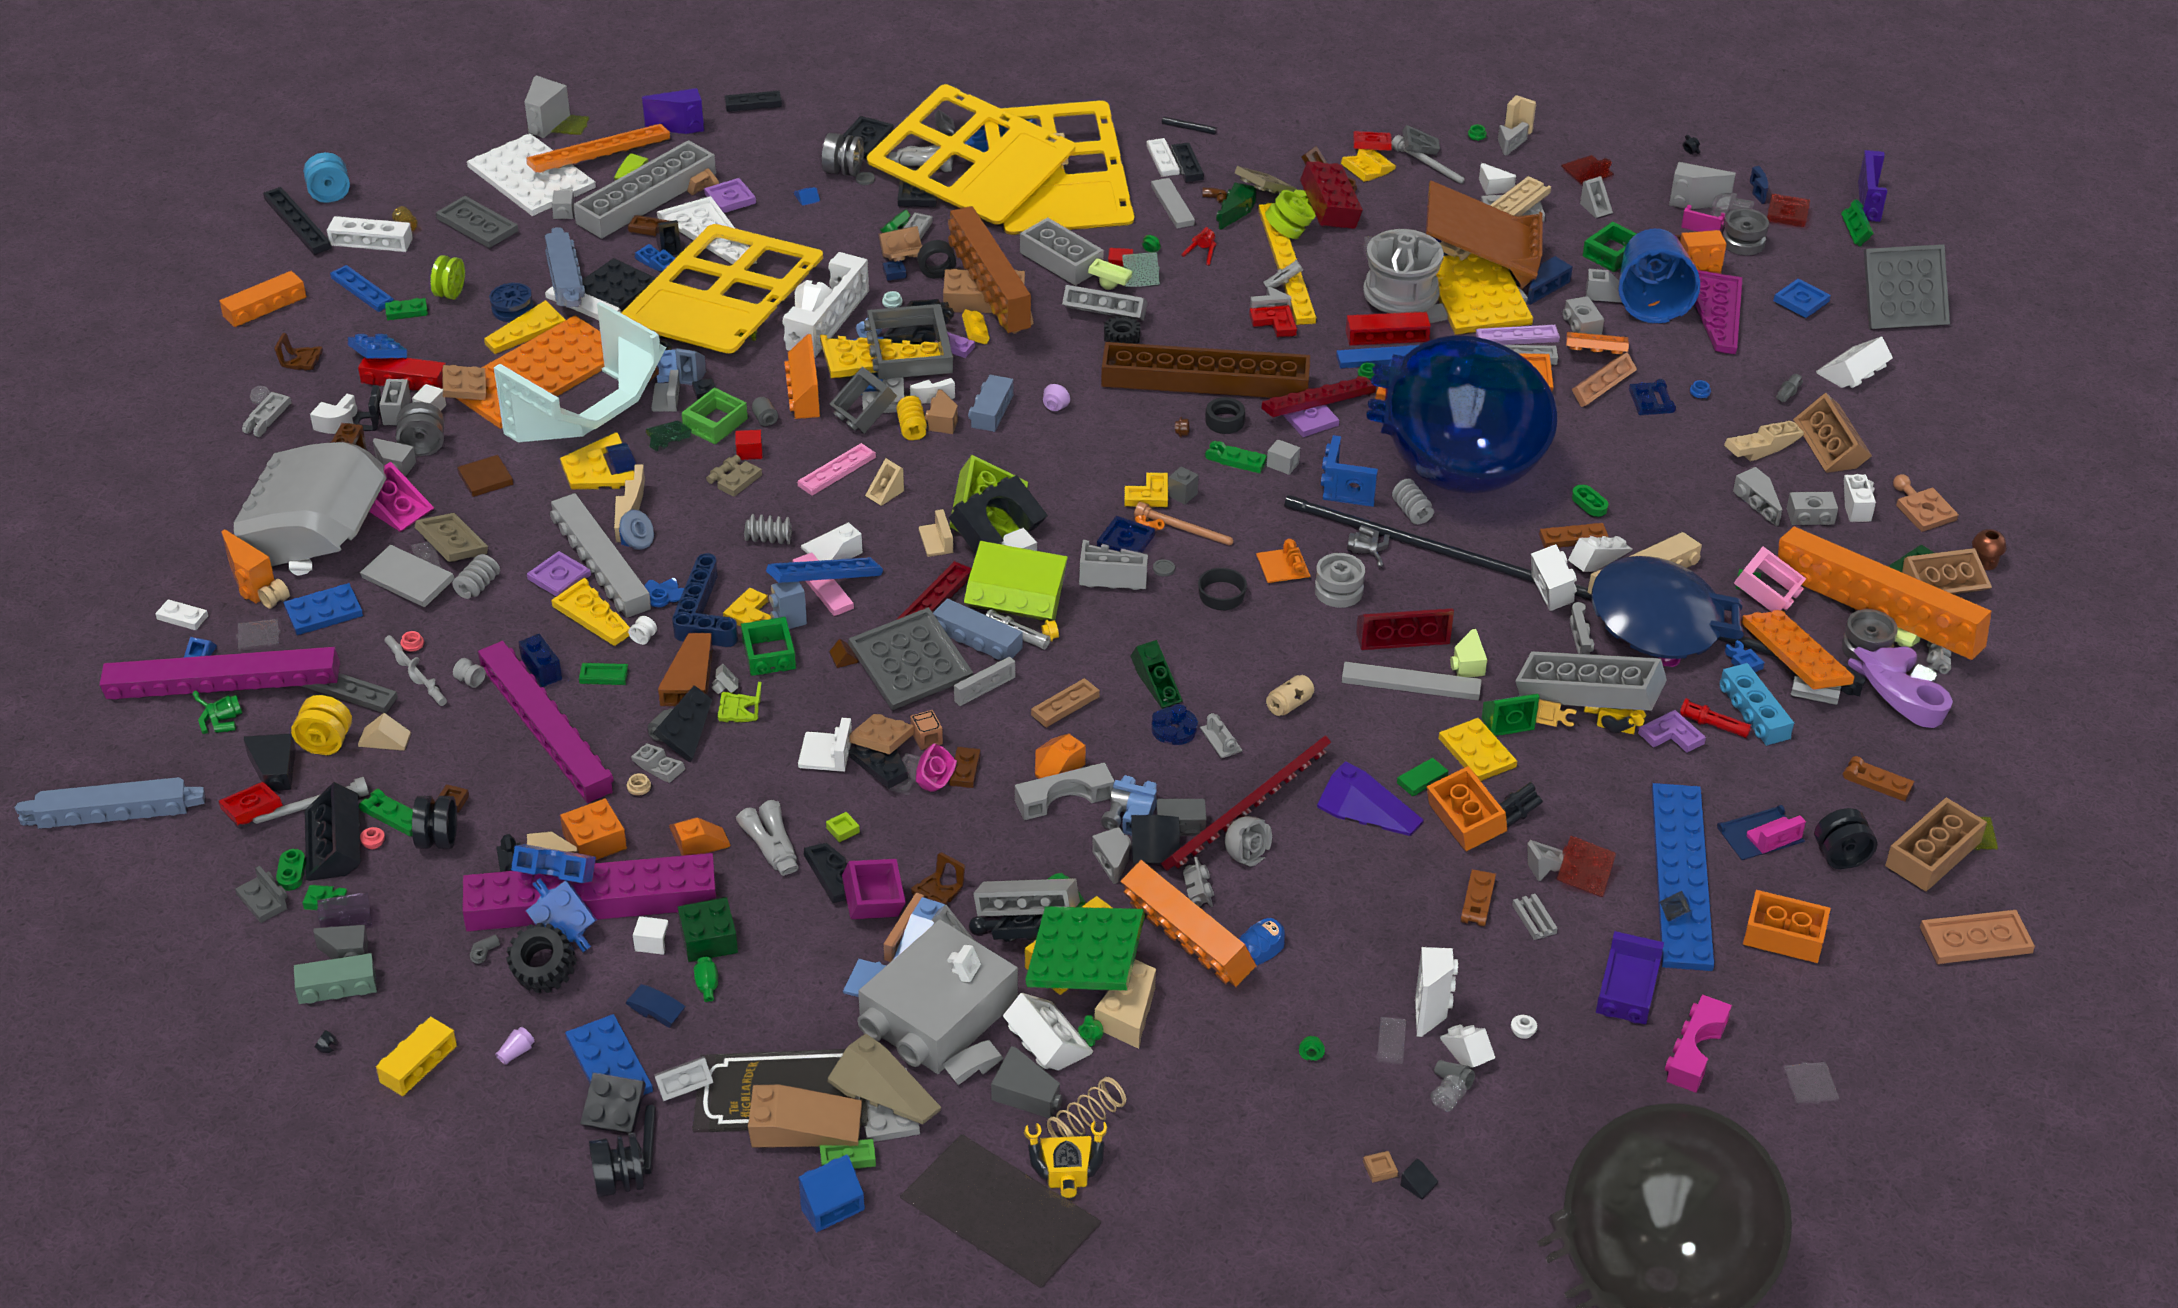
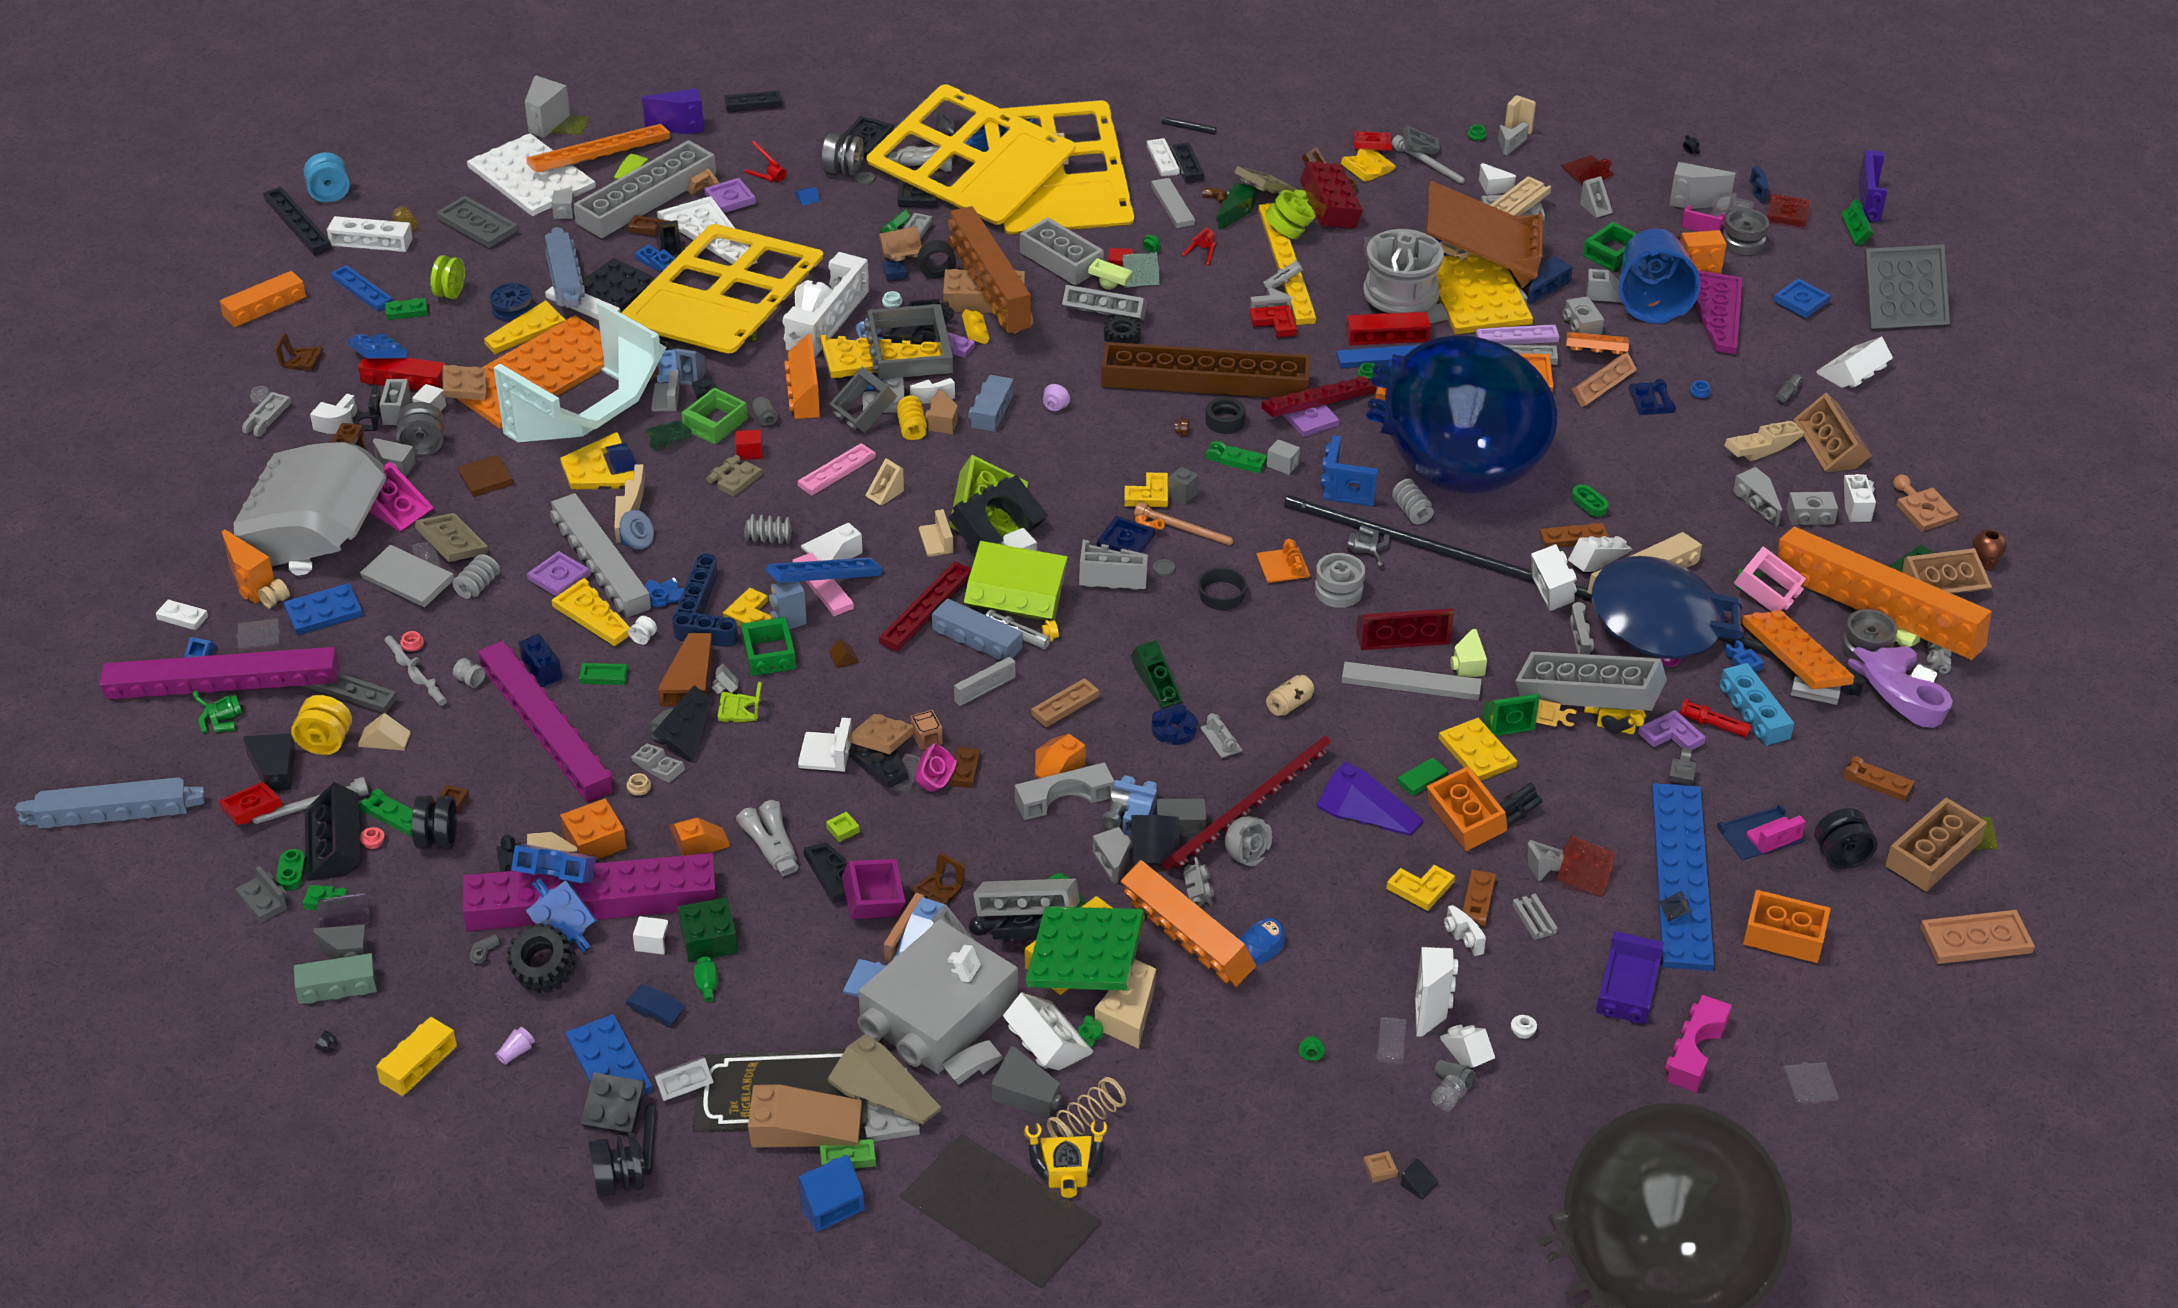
dark grey plate [848,607,973,710] -> none
none -> red plant [744,141,787,182]
none -> yellow plate [1386,865,1455,911]
none -> white slope [1444,905,1486,956]
none -> flat silver plate [1668,748,1697,786]

